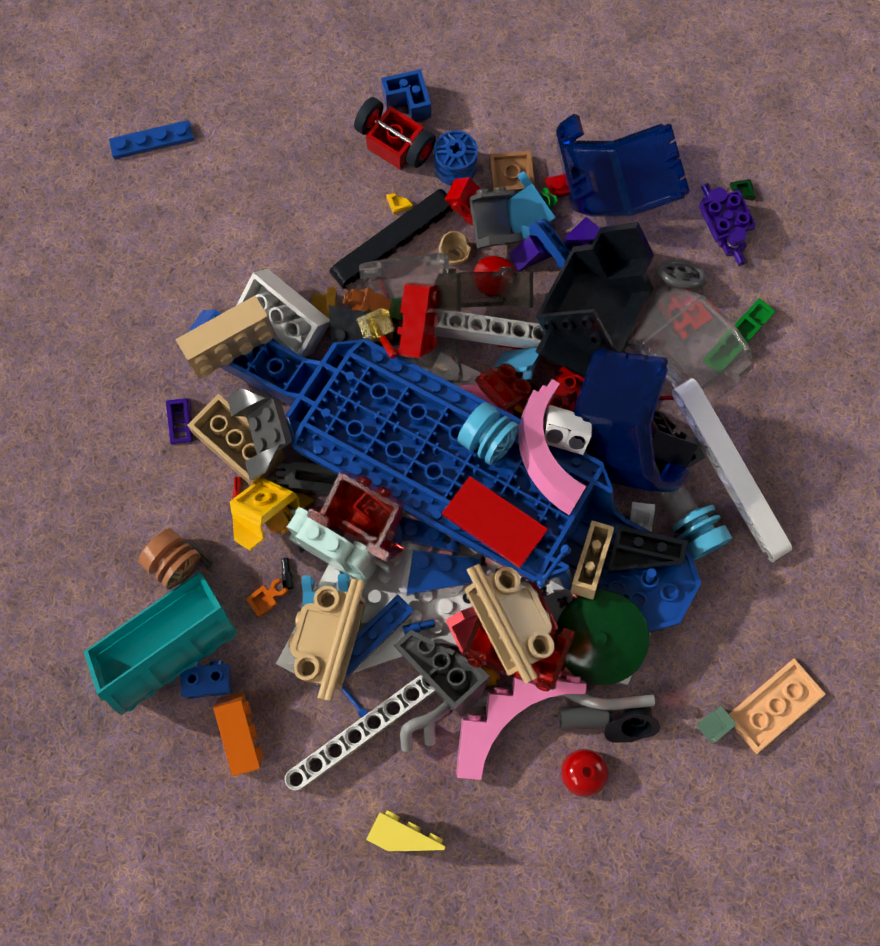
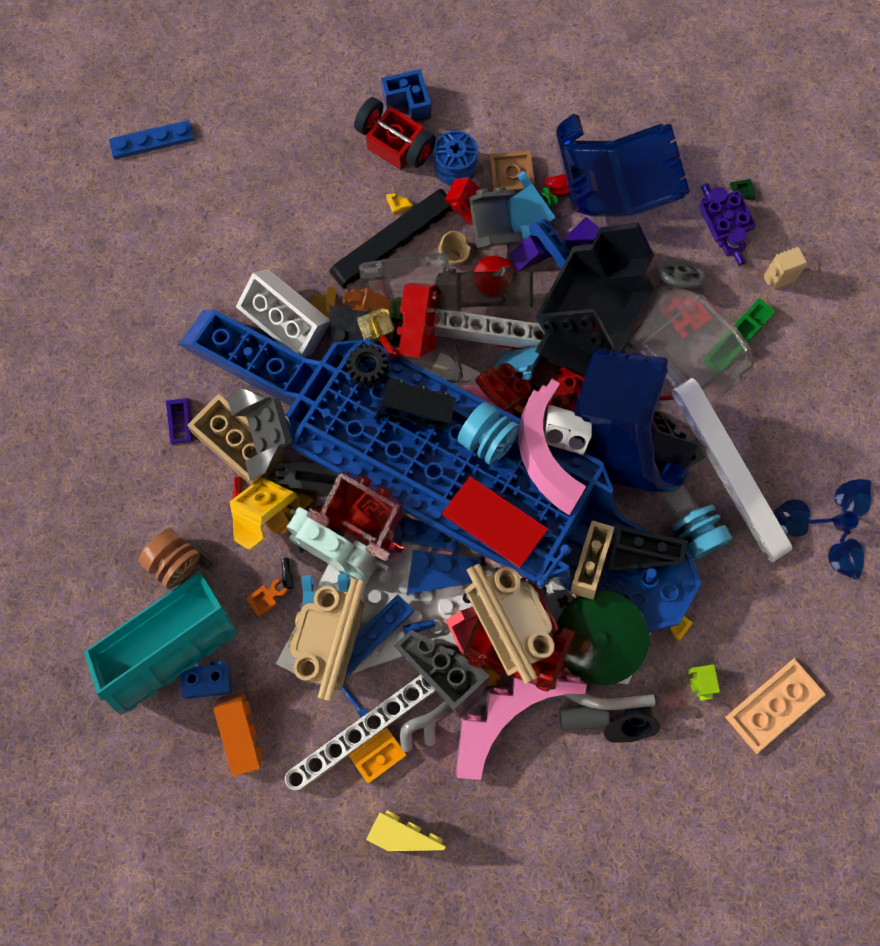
tan brick [175,296,277,379] -> none
red cylinder [561,749,608,797] -> none
white bracket [630,502,655,532] -> none
sand green panel [697,706,737,743] -> none
none -> black tyre [346,343,389,388]
none -> light orange plate [348,727,407,784]
none -> black wedge [374,379,456,430]
none -> yellow tile [670,616,693,641]
none -> lime brick [687,664,720,701]
none -> tan brick [764,247,807,290]
none -> clear blue plant [773,479,871,579]

